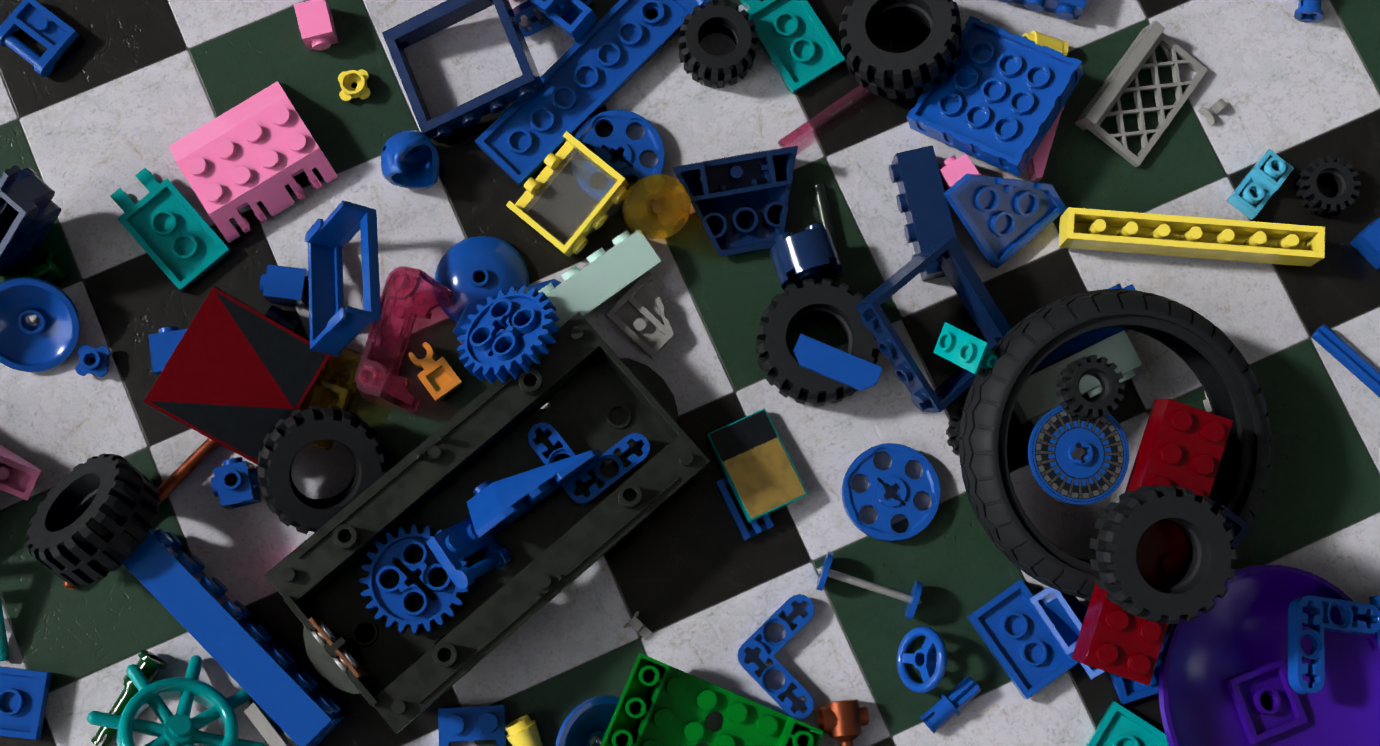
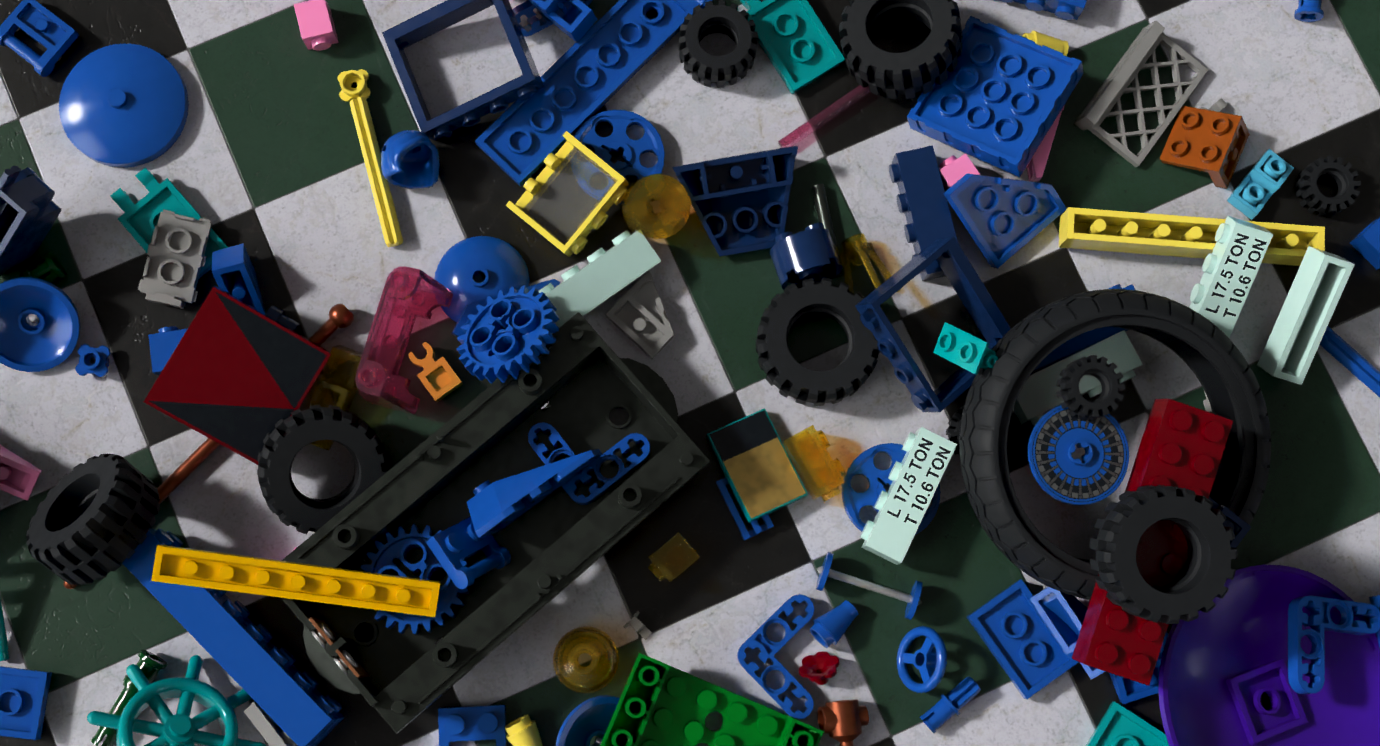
bright pink slope [169,81,338,243] -> none
blue brick [211,457,261,510] -> none
blue brick [260,265,309,307] -> none
blue piece [305,200,381,357] -> none
blue piece [793,334,883,391] -> none
none -> blue dish [59,44,189,168]
none -> light grey piece [138,209,212,309]
none -> yellow plate [151,544,440,617]
none -> blue slope [212,243,266,315]
none -> light yellow axle [350,97,403,247]
none -> clear yellow piece [553,626,619,693]
none -> clear yellow bracket [648,532,700,583]
none -> clear yellow brick [783,425,846,502]
none -> dark red plant [799,651,840,685]
none -> blue cone [810,600,859,648]
none -> clear yellow plant [839,234,900,294]
none -> light aqua brick [860,427,957,565]
none -> dark orange bracket [1160,106,1250,189]
none -> light aqua brick [1189,216,1274,338]
none -> light aqua brick [1257,246,1355,385]

